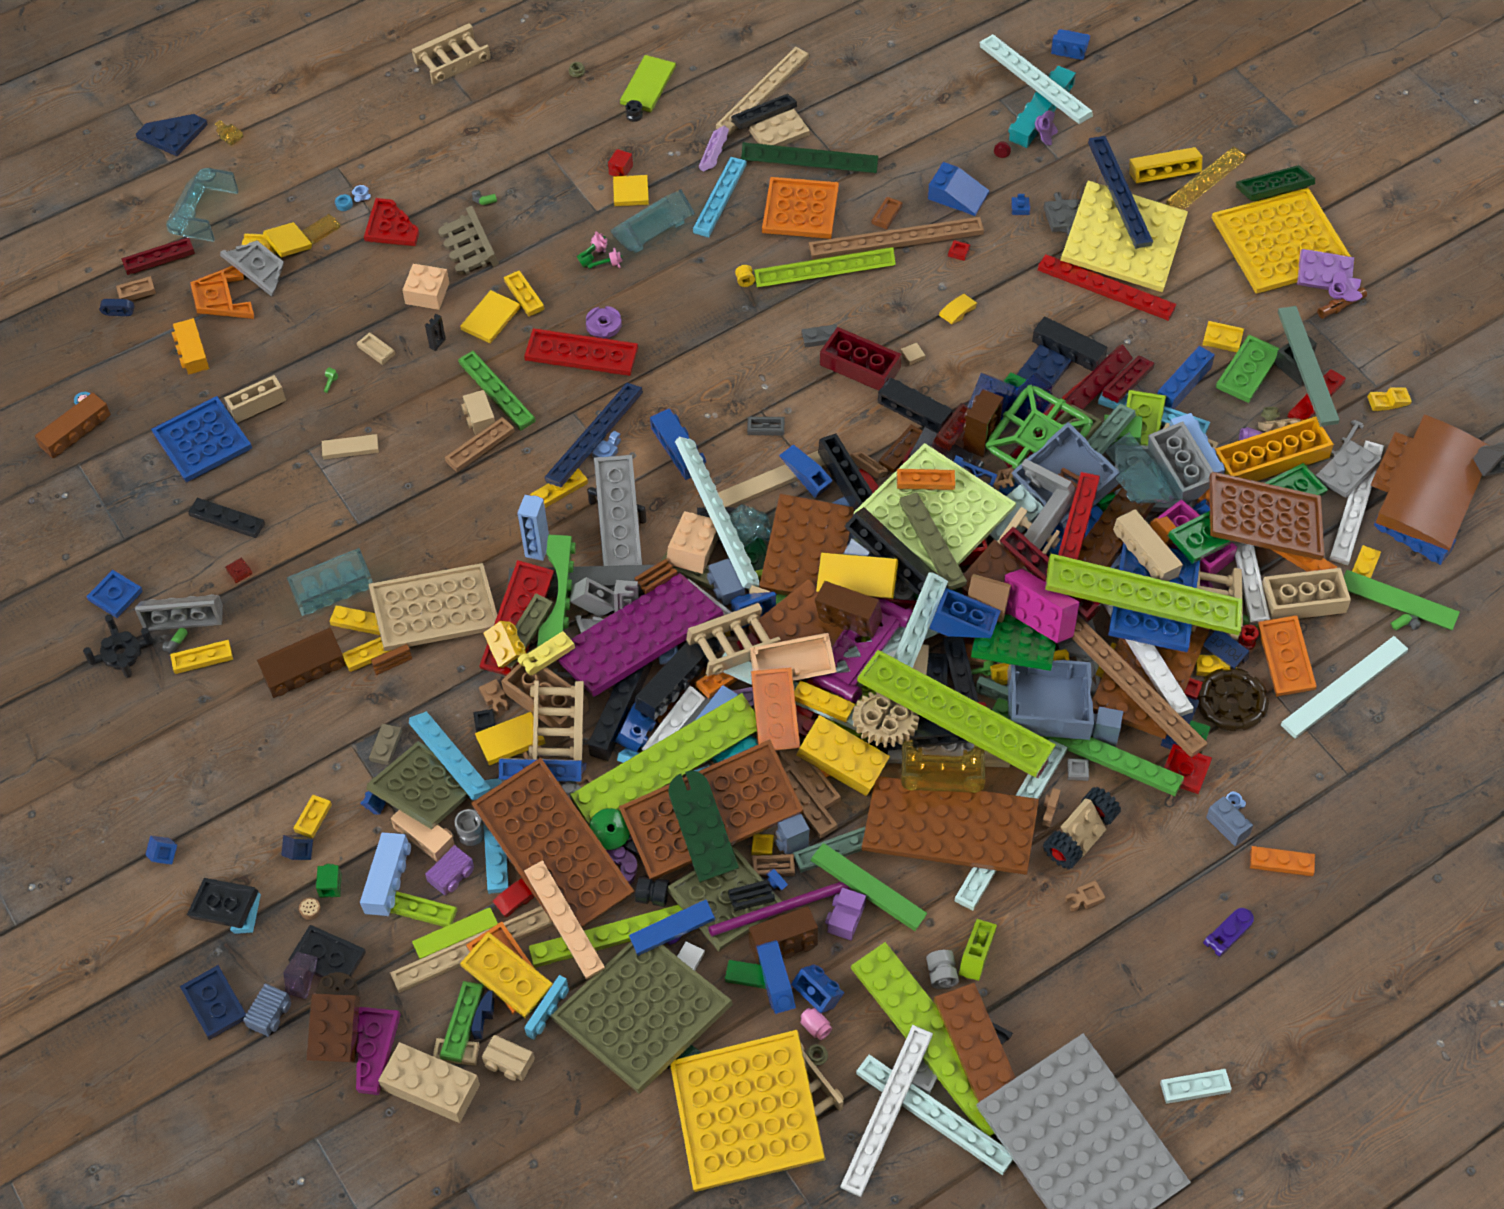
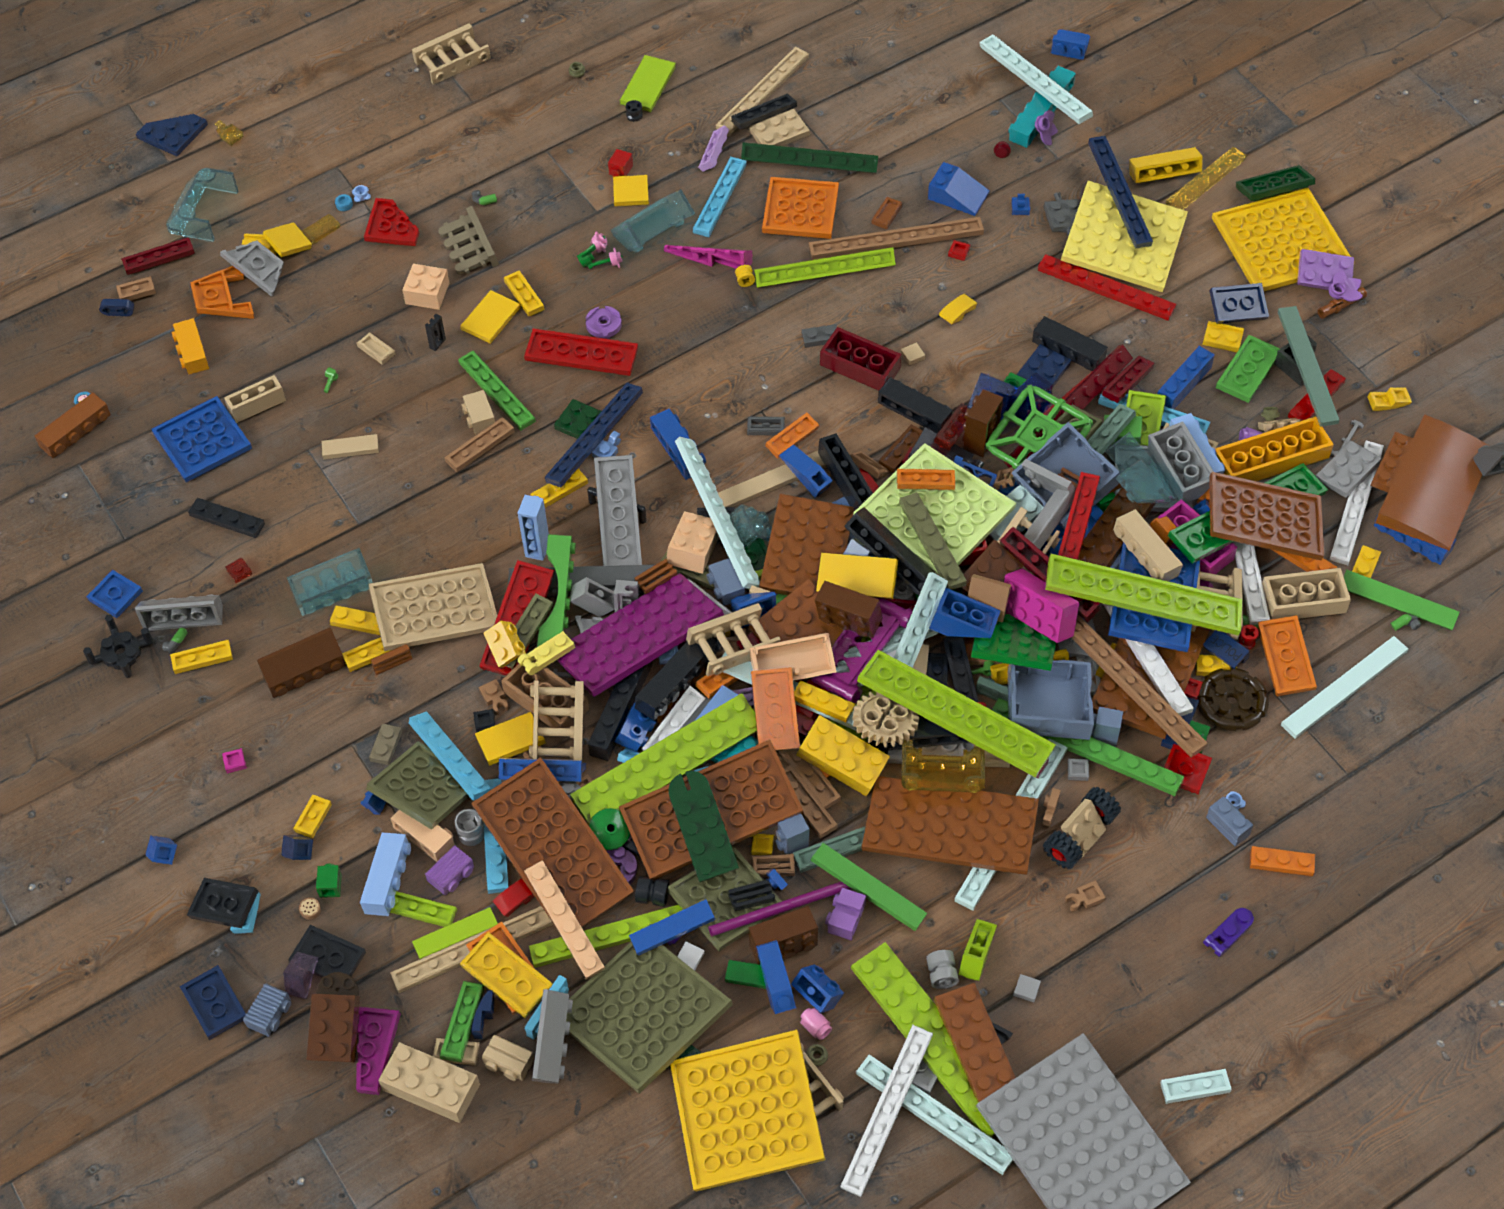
none -> dark pink tile [222,748,247,774]
none -> light grey slope [532,989,573,1084]
none -> dark green plate [554,399,601,439]
none -> dark pink wedge [664,245,753,268]
none -> orange plate [765,412,819,459]
none -> light grey tile [1014,974,1041,1002]
none -> plate [1209,283,1269,324]

